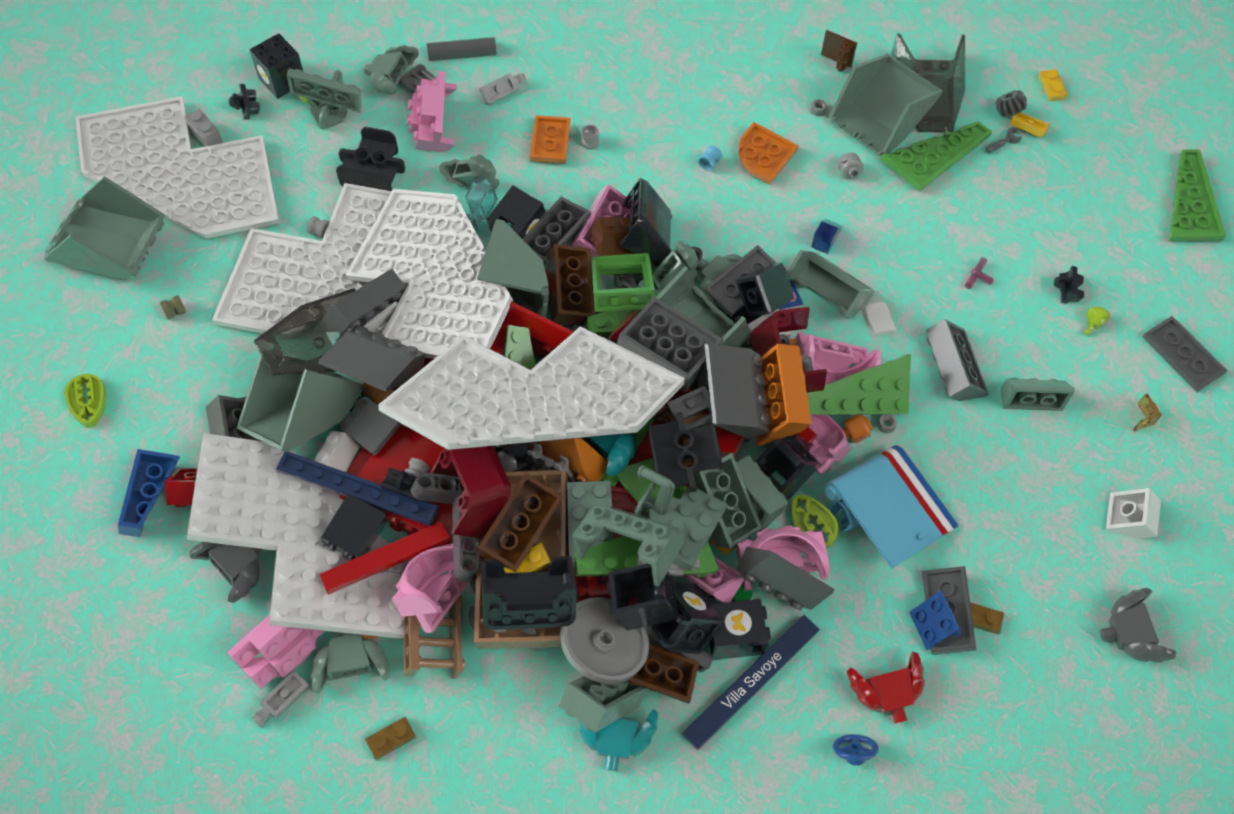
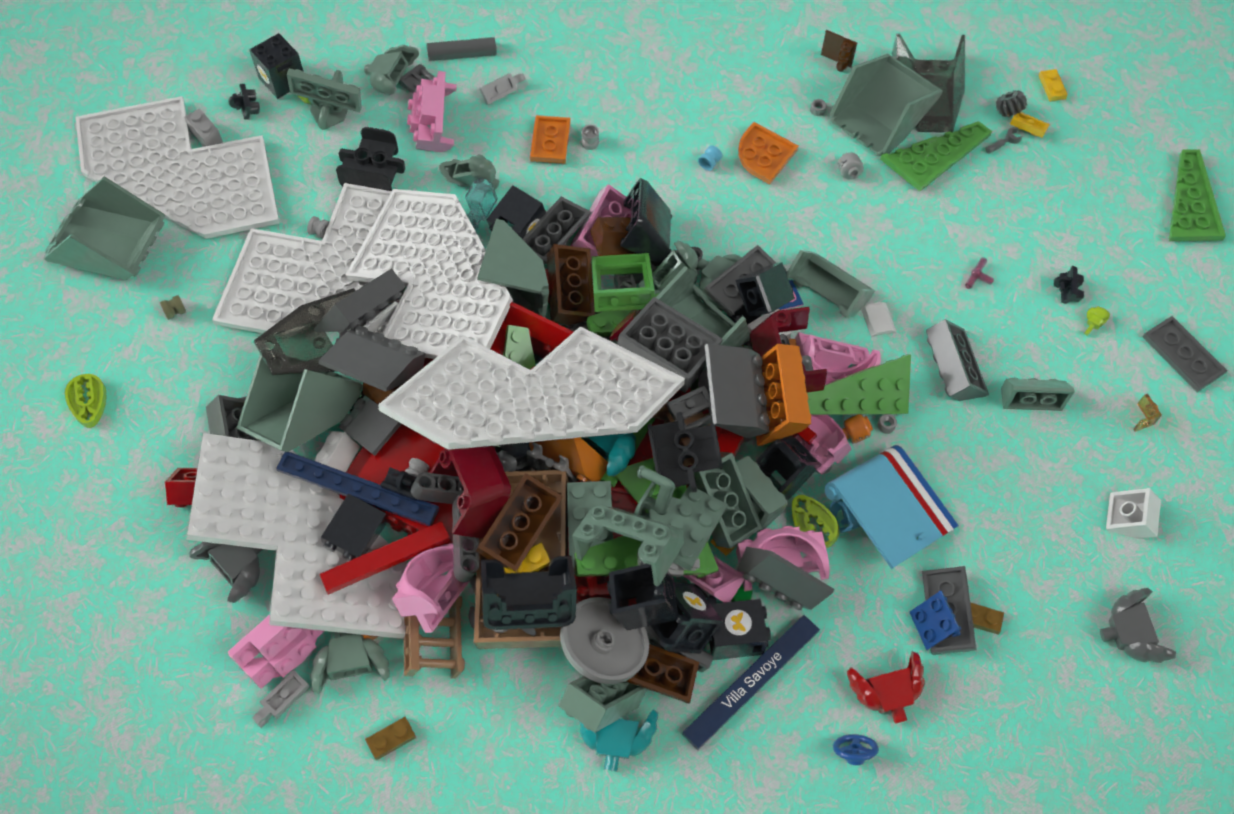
blue wedge [118,449,180,538] -> none
clear blue slope [811,219,843,254] -> none

